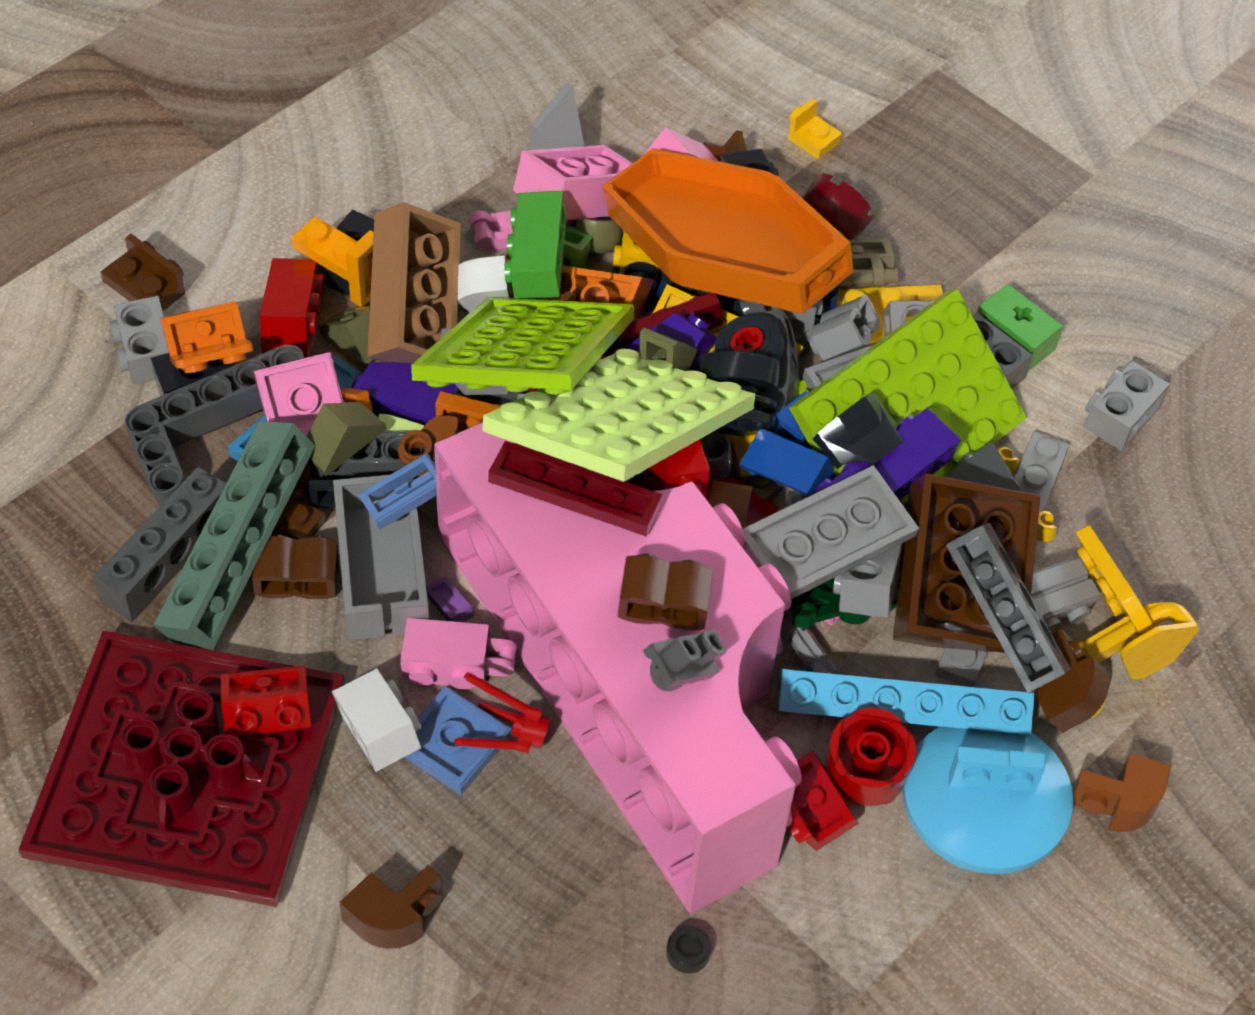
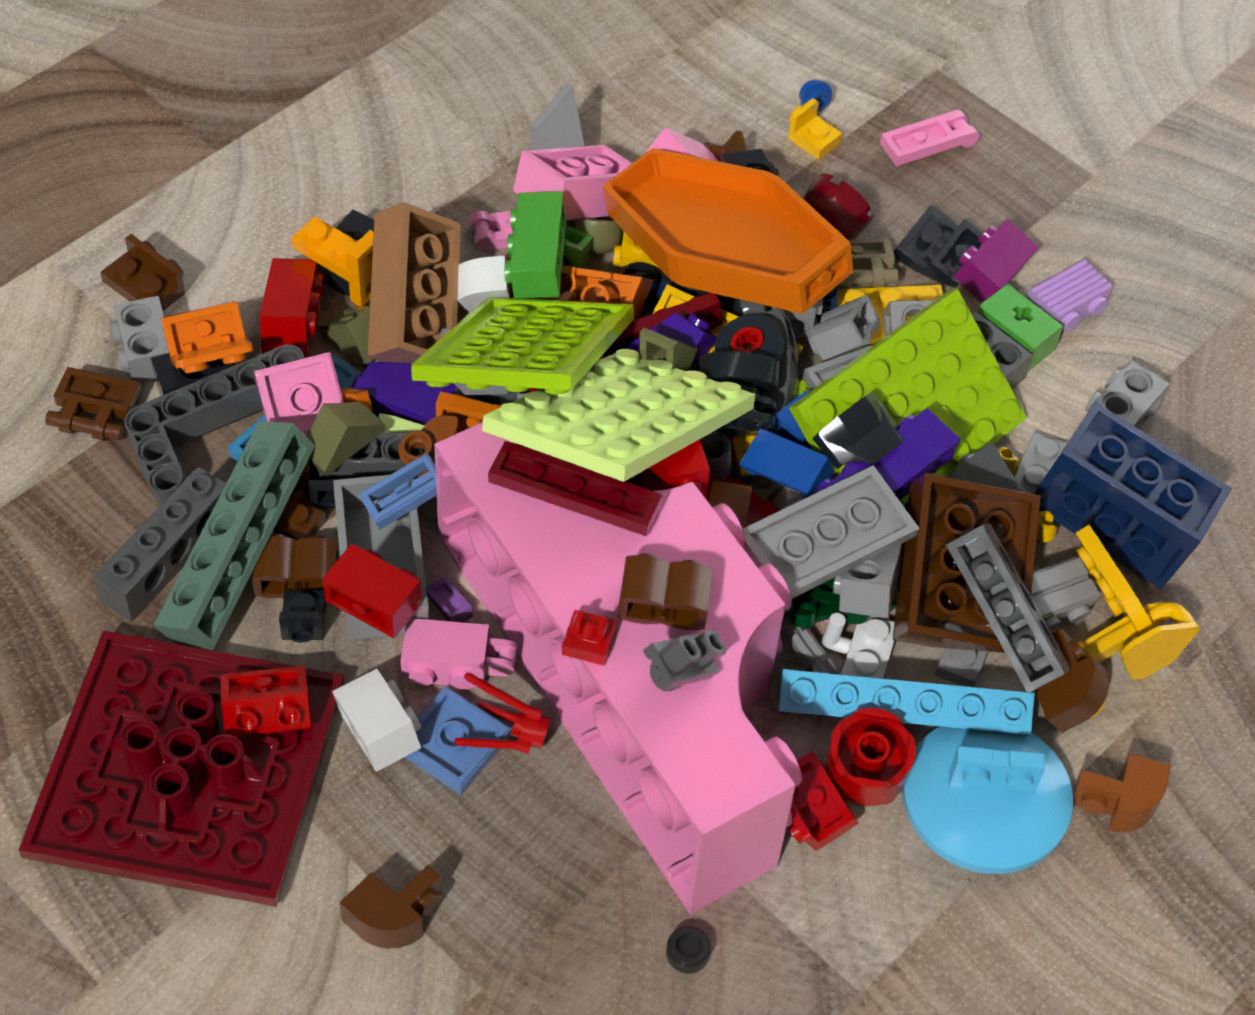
none -> reddish brown plate [45,367,142,441]
none -> black bracket [279,590,326,643]
none -> red brick [322,543,422,639]
none -> red tile [562,609,617,666]
none -> blue plate [799,79,832,112]
none -> white plate [822,613,895,679]
none -> bright pink plate [880,110,980,167]
none -> black slope [893,205,983,288]
none -> magenta brick [953,218,1039,303]
none -> lavender brick [1027,259,1112,332]
none -> dark blue brick [1034,402,1232,589]

